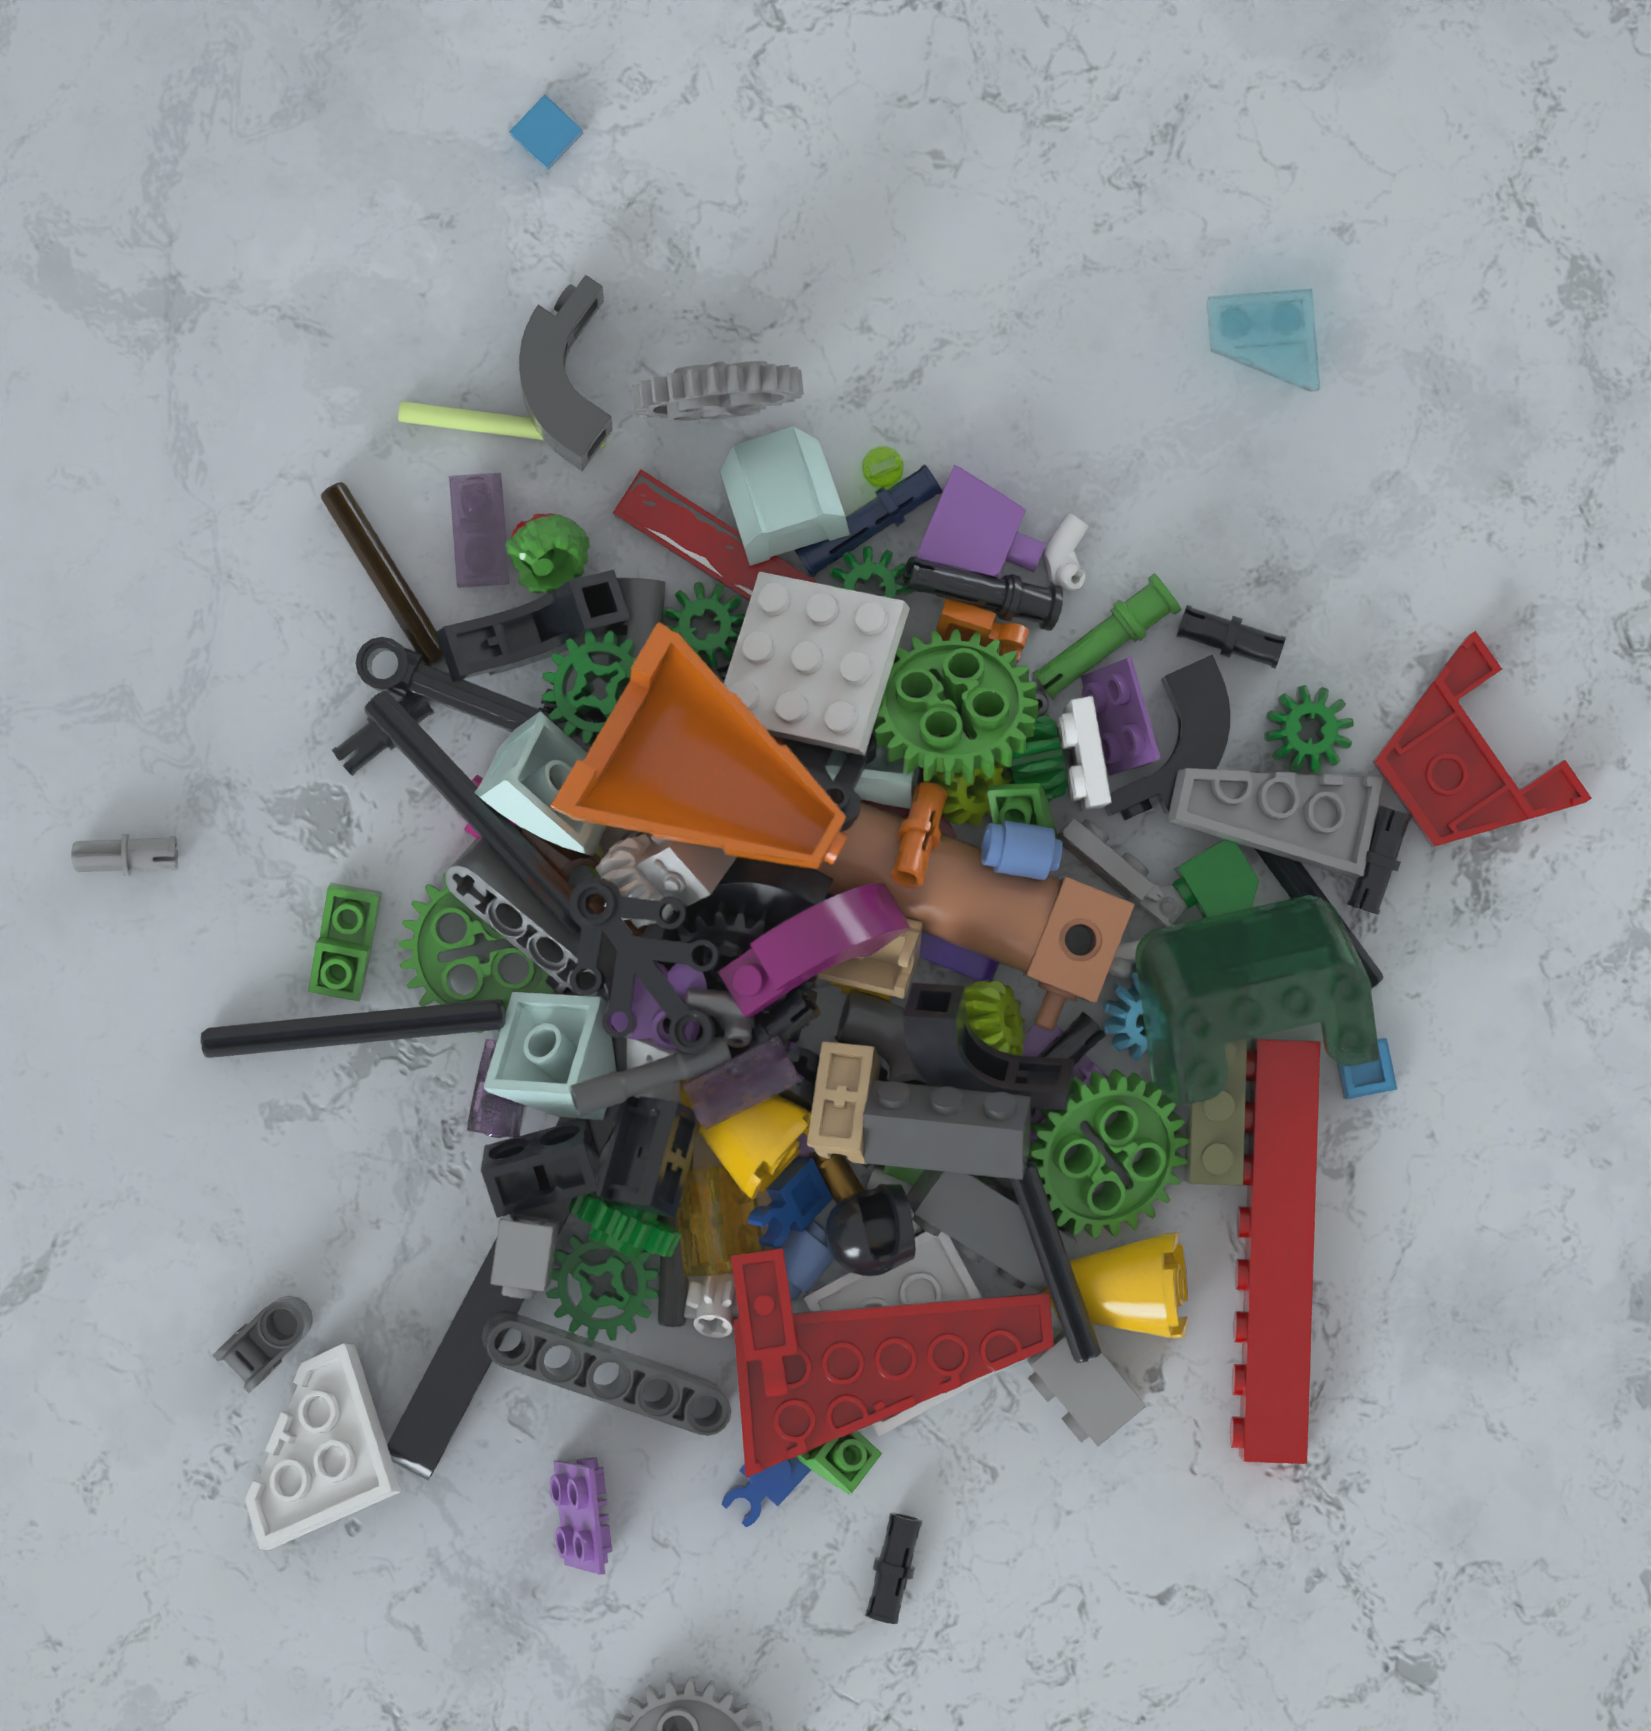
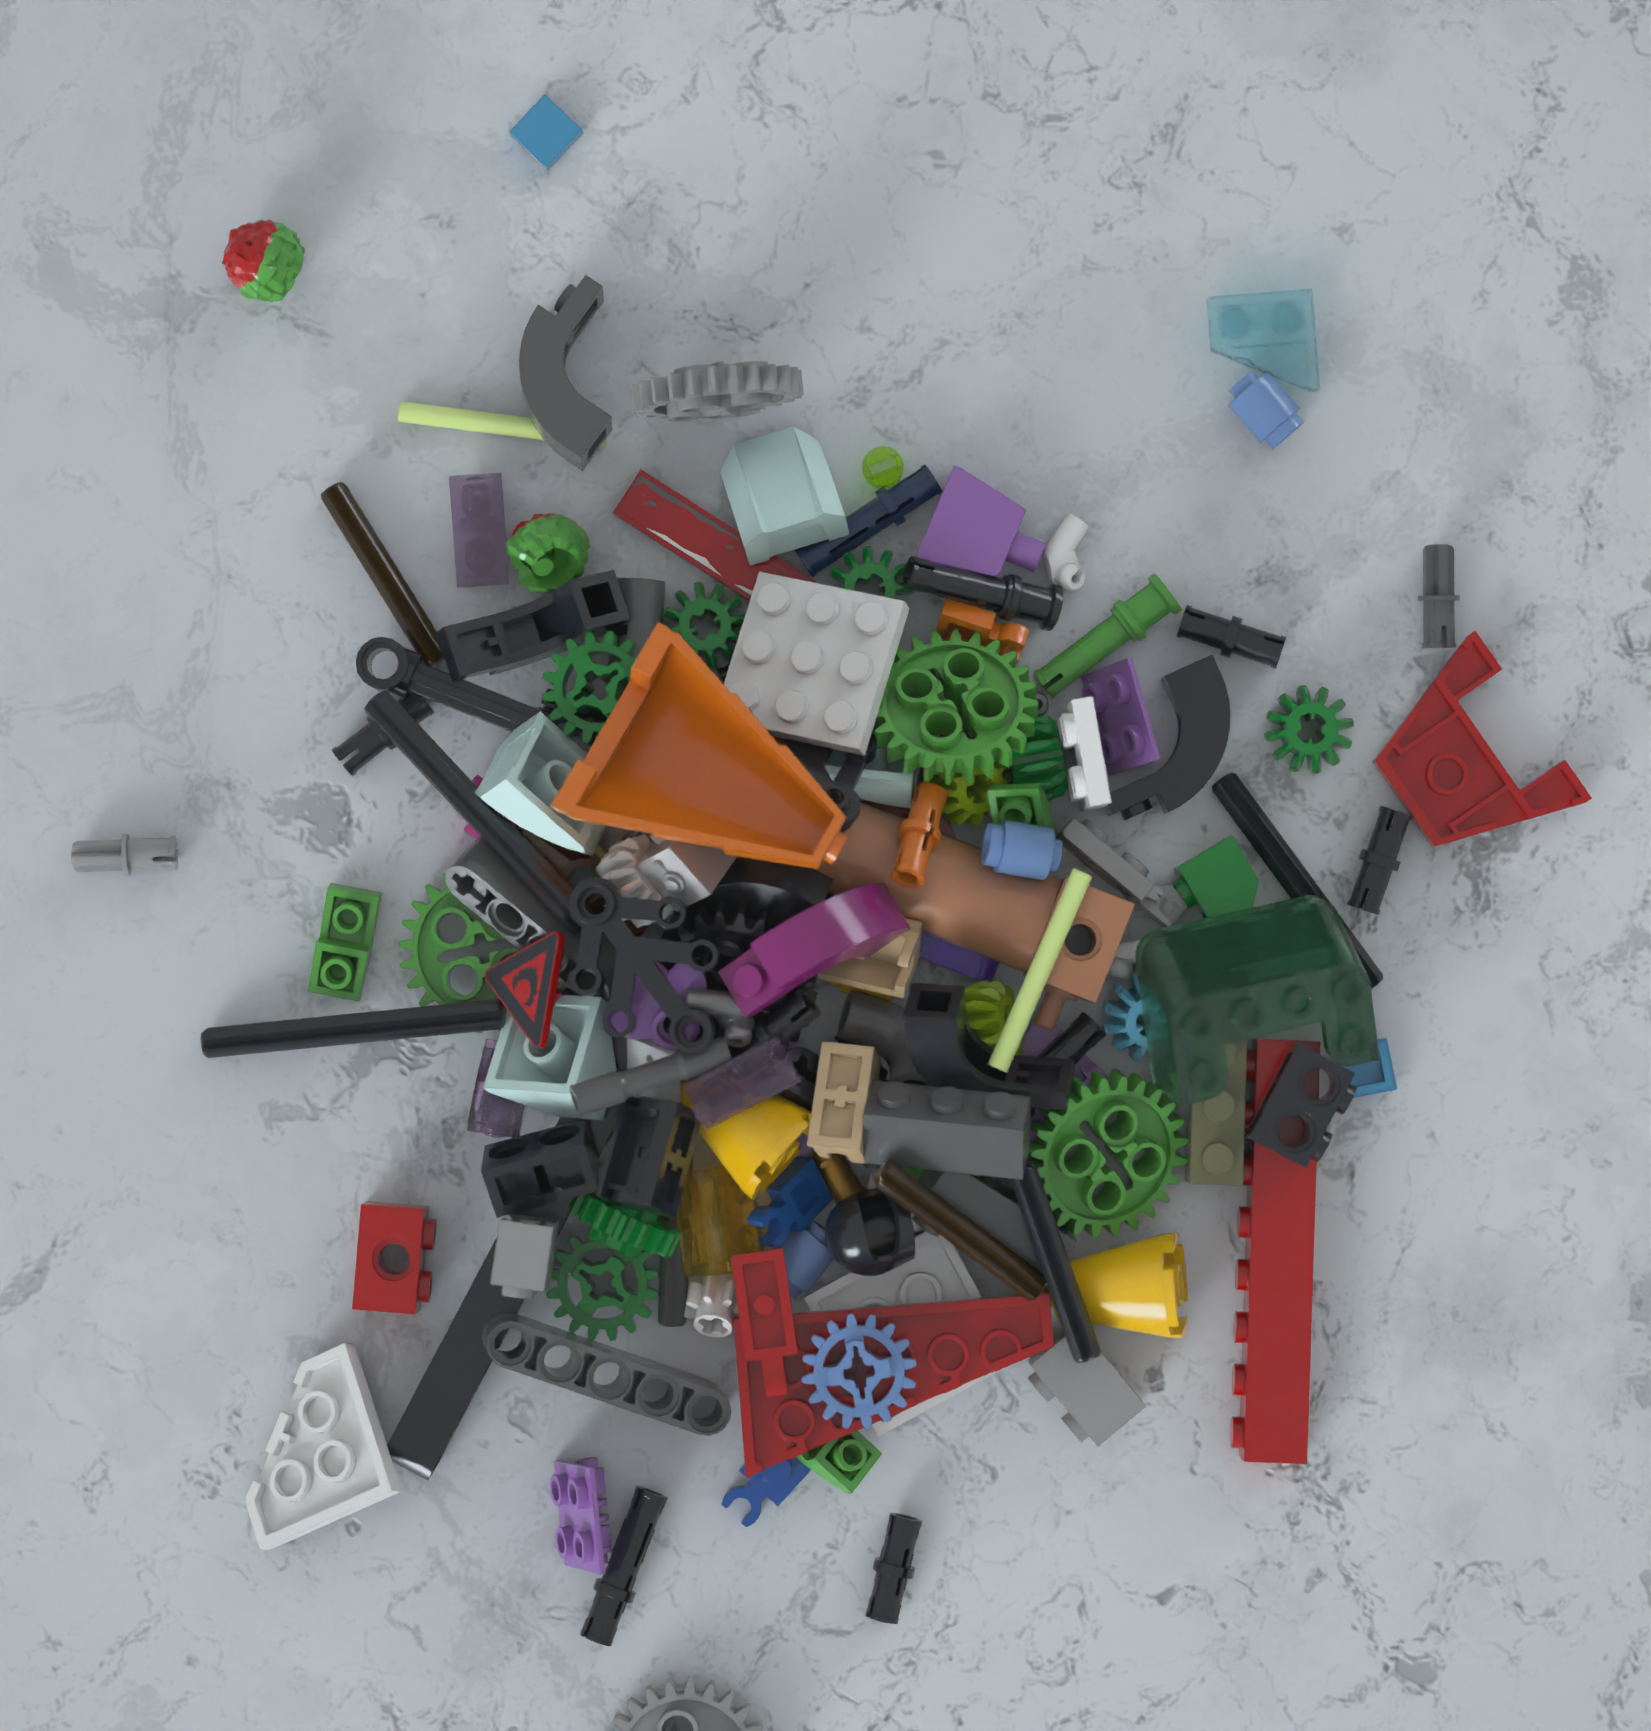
dark grey piece [212,1296,313,1393] -> none
light grey wing [1167,768,1384,878] -> none
none -> piece [222,219,305,302]
none -> red brick [352,1201,437,1314]
none -> piece [485,931,565,1048]
none -> black pin [580,1486,668,1646]
none -> medium blue gear [802,1312,917,1429]
none -> dark brown axle [873,1160,1047,1301]
none -> yellowish green bar [988,868,1092,1073]
none -> medium blue brick [1228,370,1304,449]
none -> black brick [1244,1043,1357,1168]
none -> dark grey axle [1418,544,1460,648]

